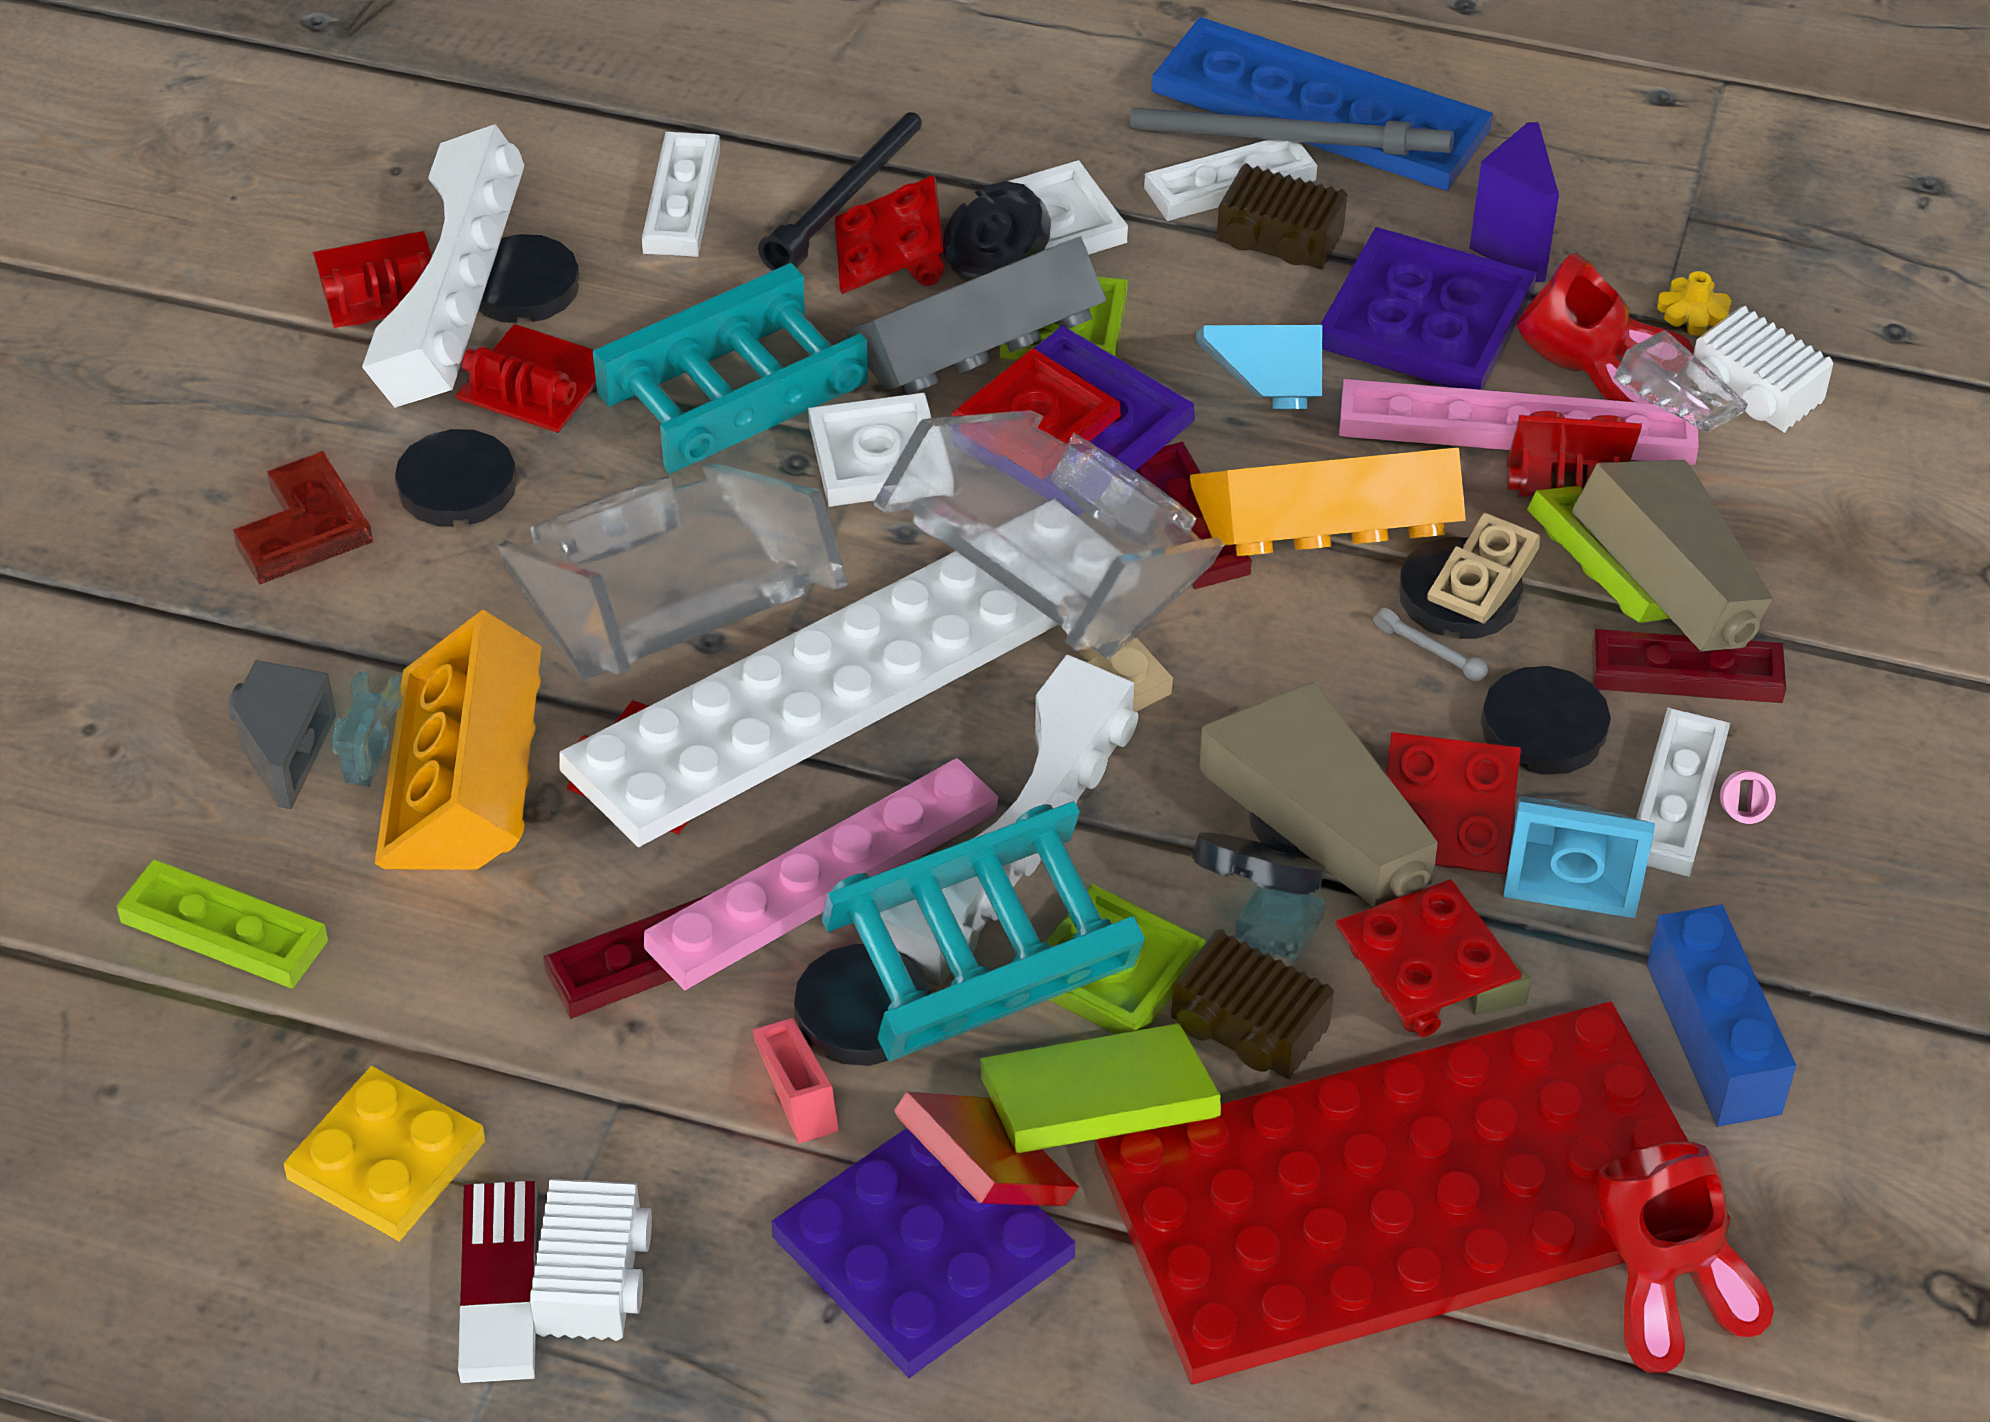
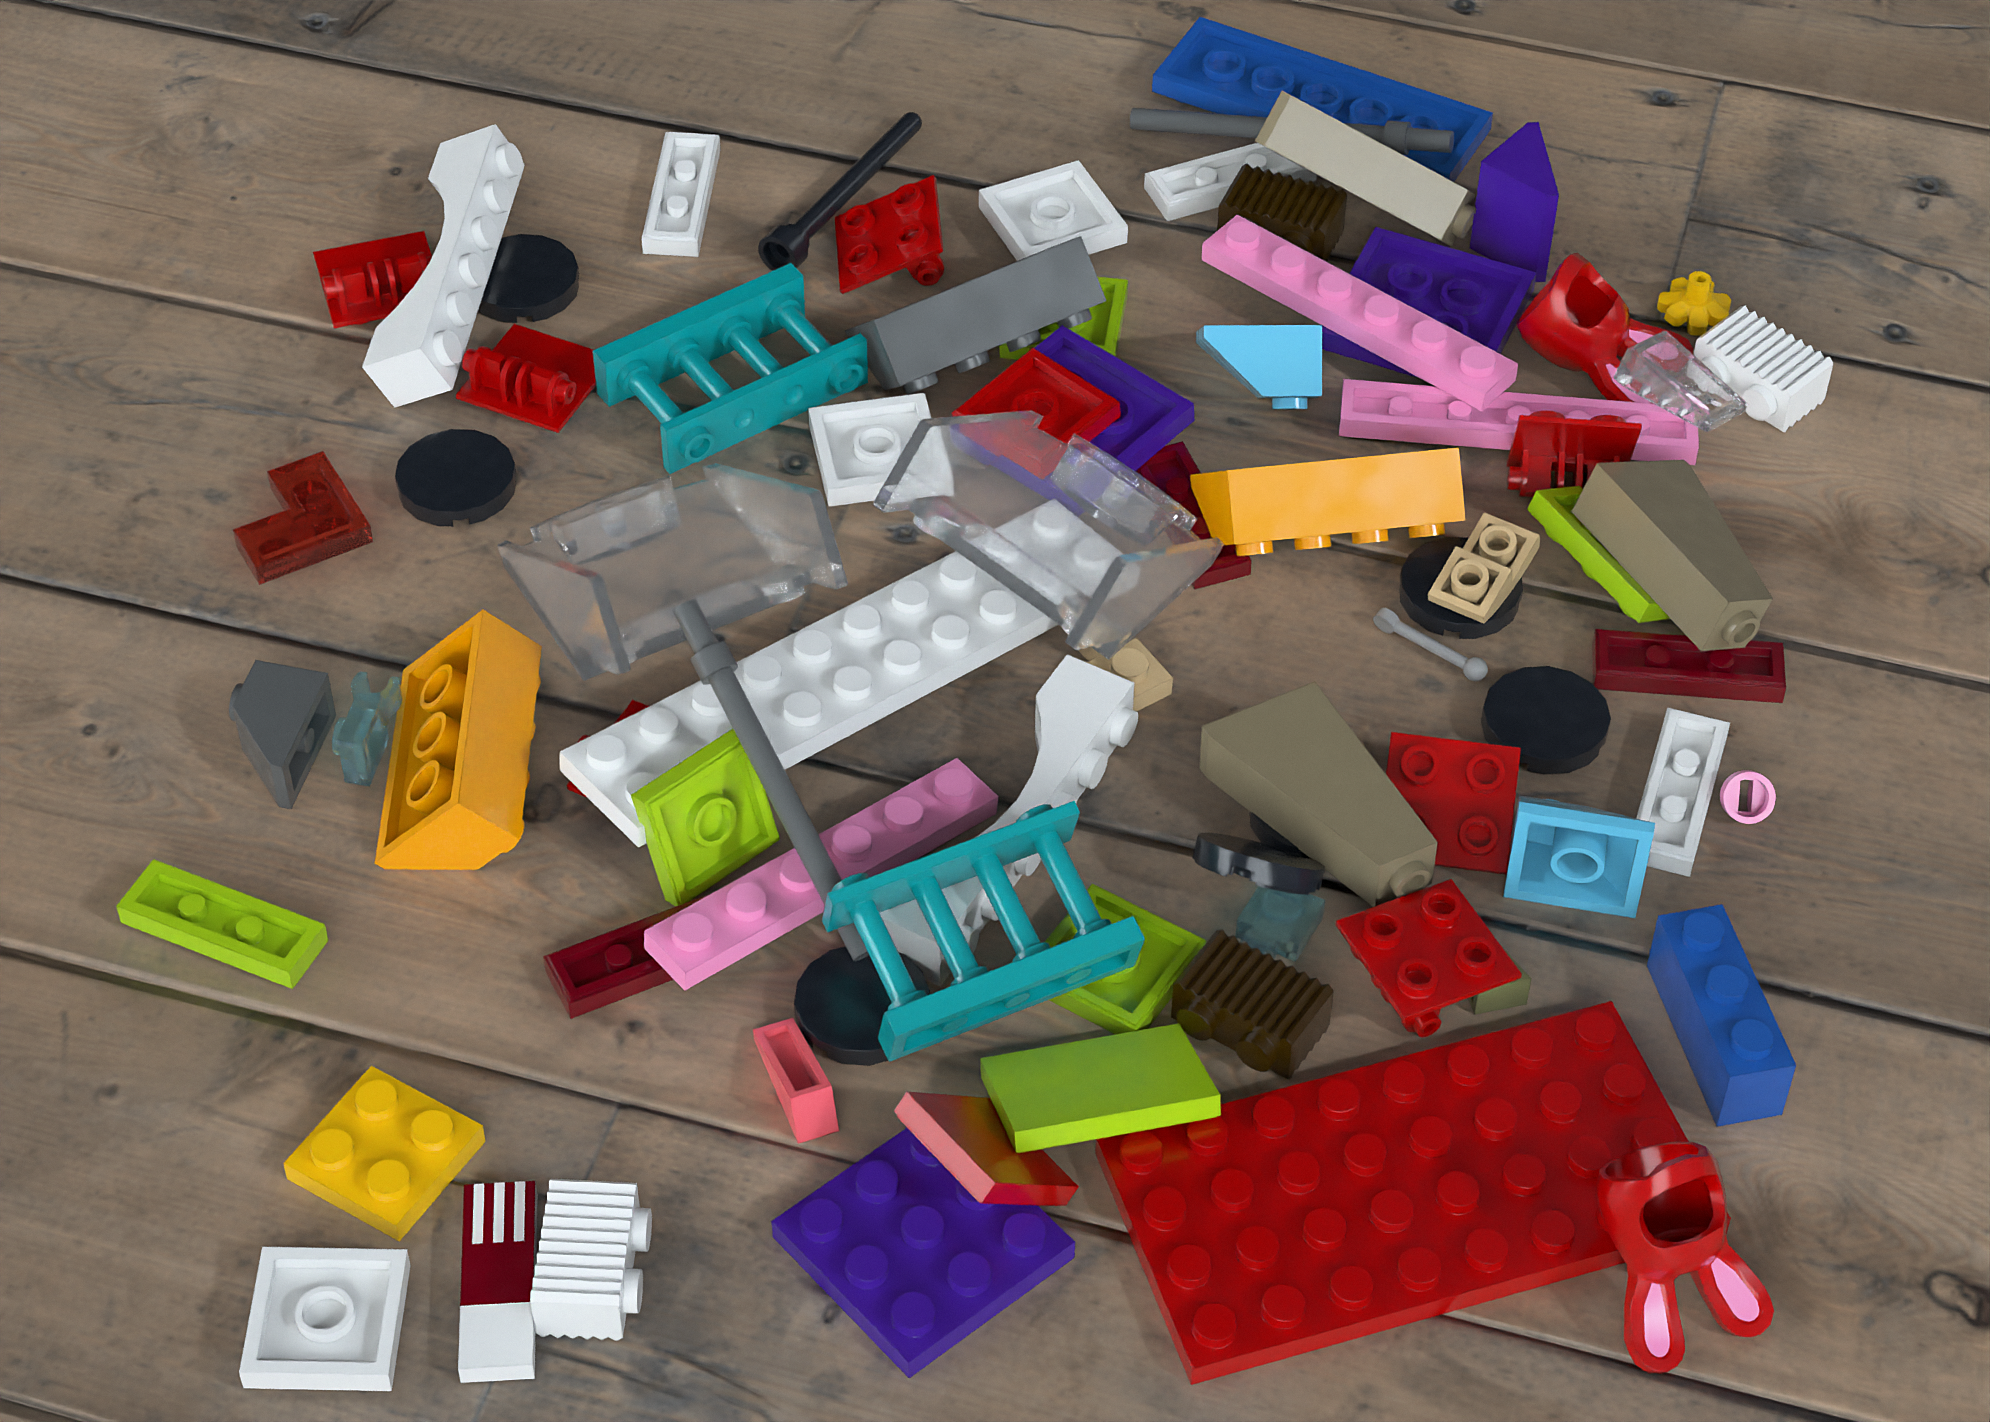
black tile [943,181,1051,282] -> none
none -> white plate [239,1247,411,1391]
none -> lime tile [631,728,780,906]
none -> dark grey bar [673,599,869,961]
none -> bright pink plate [1202,215,1518,411]
none -> slope [1255,91,1477,247]

